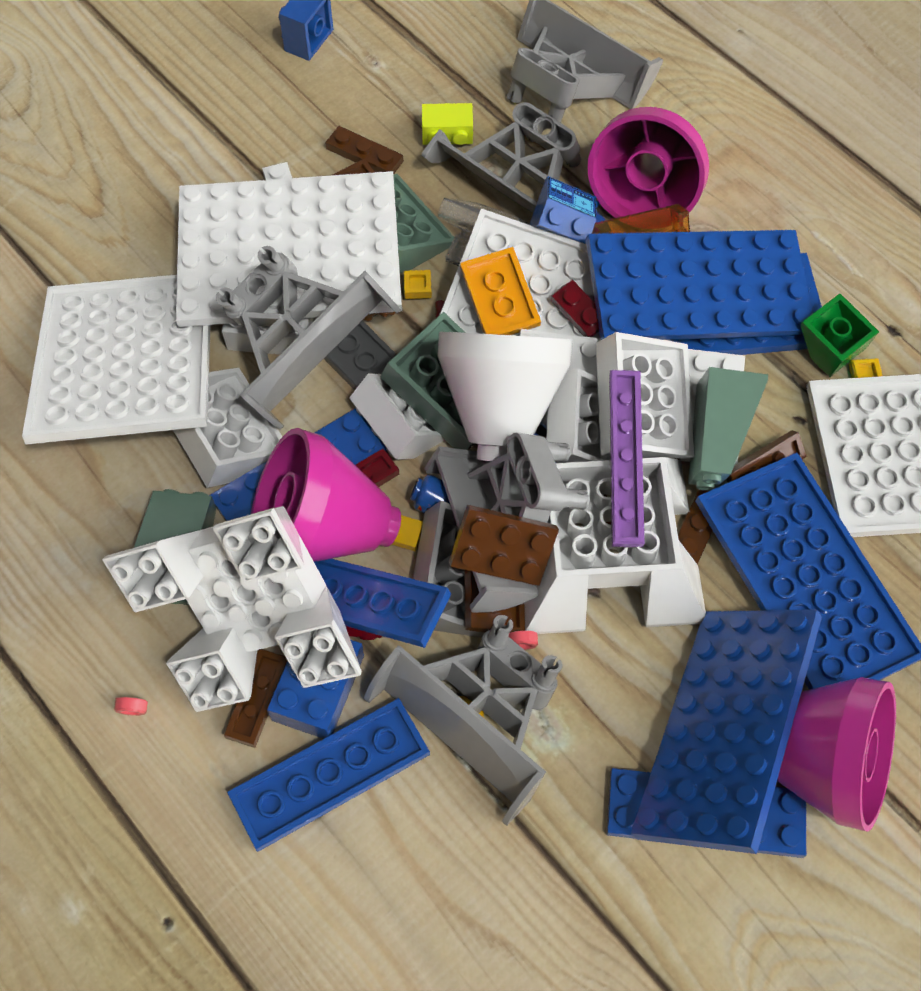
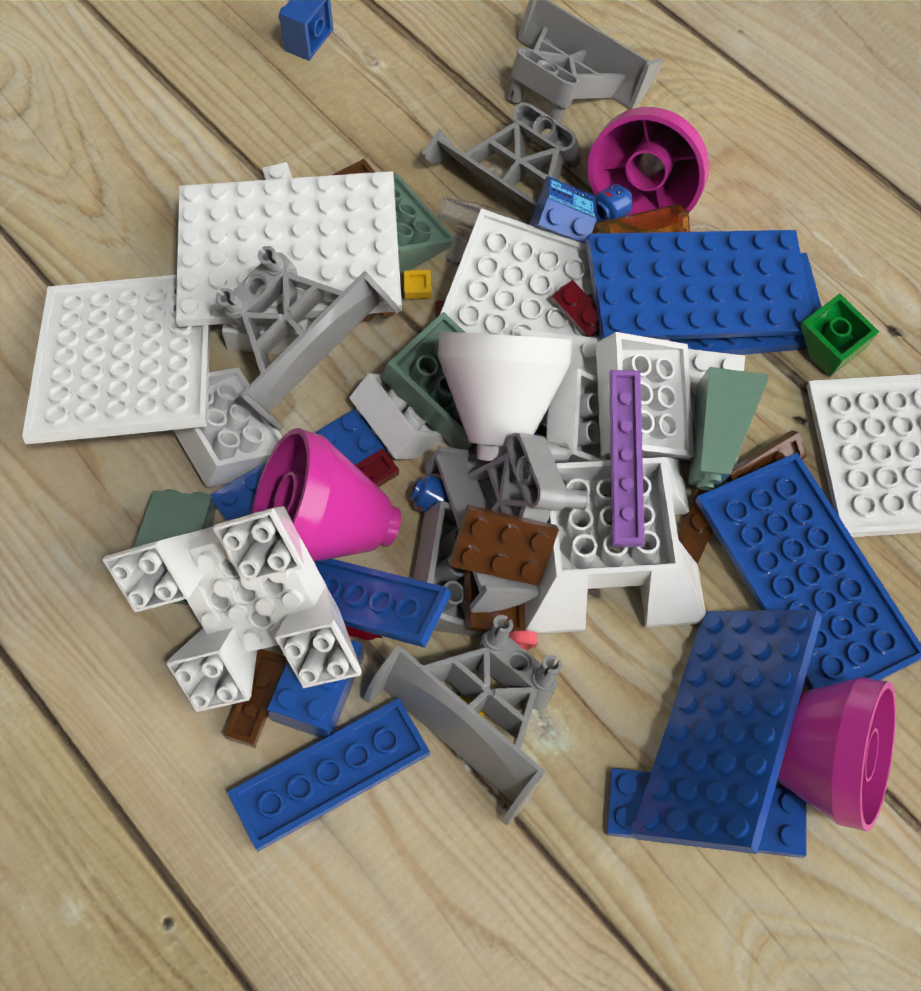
coral tile [114,697,148,716] -> none
dark grey tile [324,320,397,390] -> none
reddish brown plate [325,126,404,174] -> none
yellow tile [391,515,423,552] -> none
neon yellow brick [422,103,473,145] -> none
light orange plate [460,247,541,335] -> none
yellow tile [849,358,883,378] -> none
none -> blue head [595,184,633,224]

